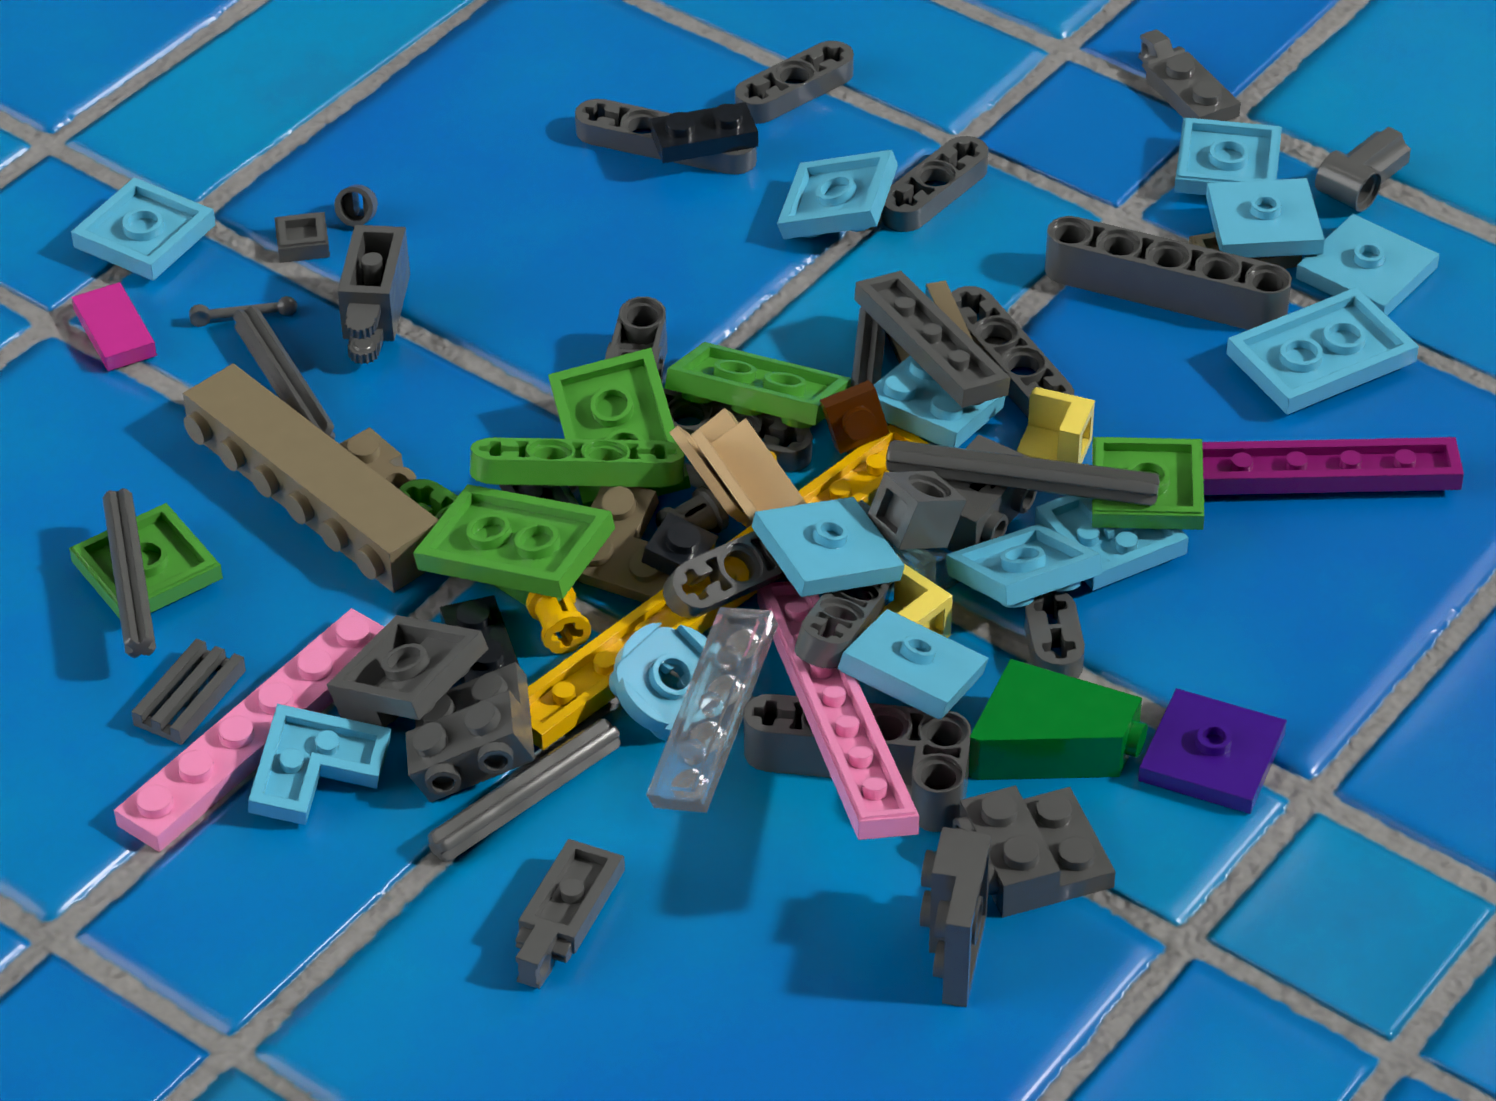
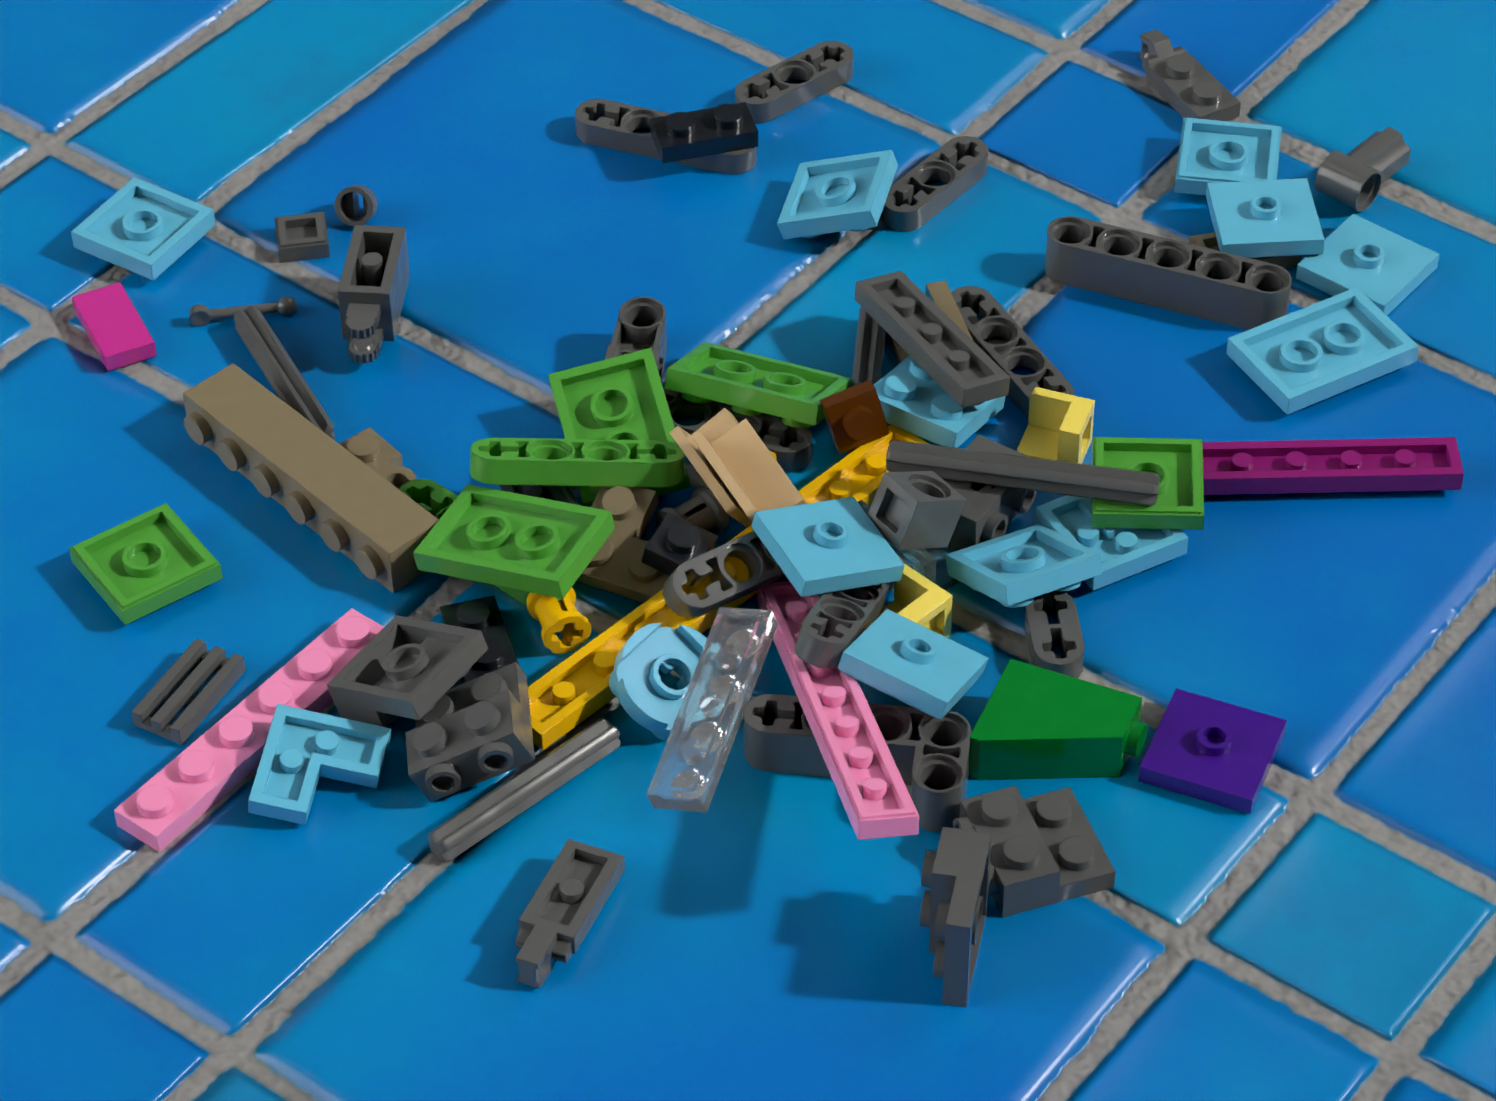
dark grey axle [102,488,156,658] -> none

